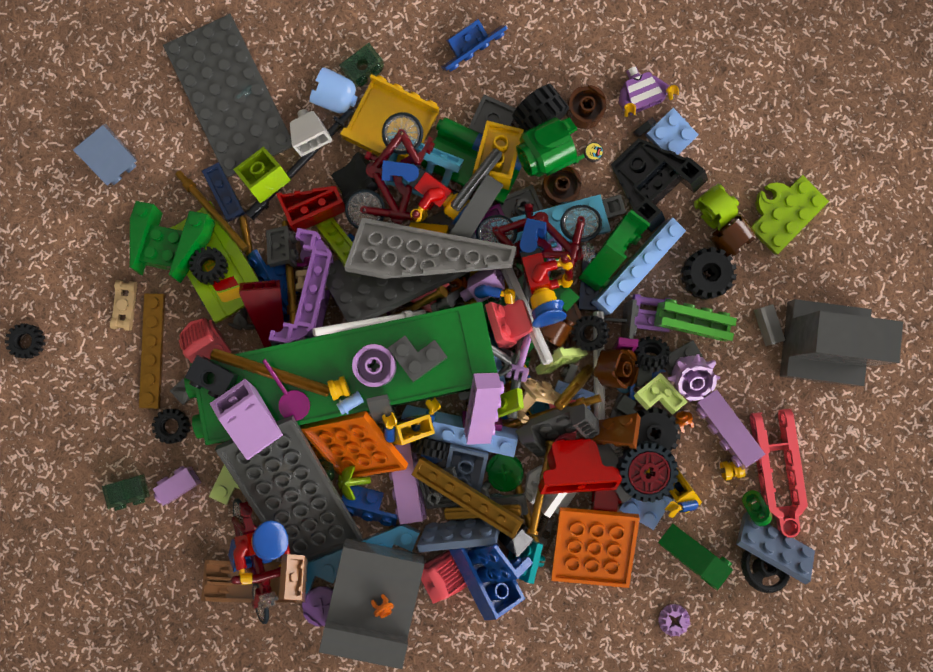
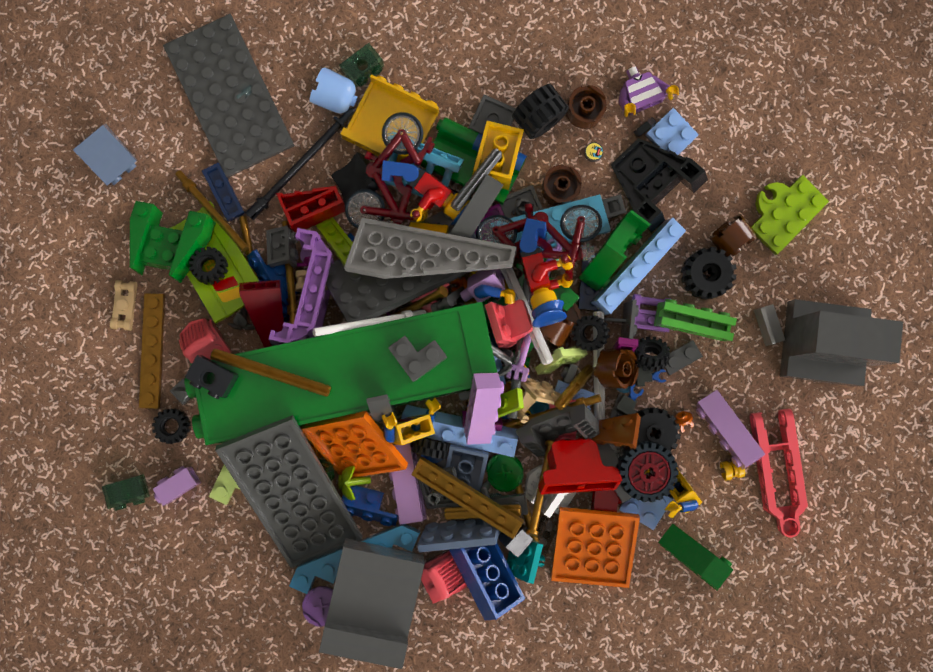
black tyre [5,323,46,359] -> none
medium nougat panel [201,554,308,603] -> none
lavender slope [210,379,283,460] -> none
piece [228,498,290,624] -> none
lime brick [233,146,291,204] -> none
magenta piece [262,359,310,421] -> none
white torso [290,109,333,157] -> none
yellow wheel [327,376,350,401] -> none
light blue pin [336,391,364,415] -> none
lavender brick [352,344,397,387] -> none
orange plate [371,594,394,618] -> none
blue bracket [441,19,508,72] -> none
blue bracket [474,544,533,583] -> none
green piece [516,117,585,177] -> none
yellowish green plate [634,373,687,415] -> none
lavender gear [658,604,690,637] -> none
lavender brick [668,354,720,402] -> none
lime brick [694,184,739,230] -> none
sand blue plate [736,512,815,585] -> none
black wheel [741,550,790,593] -> none
green plate [742,490,772,526] -> none

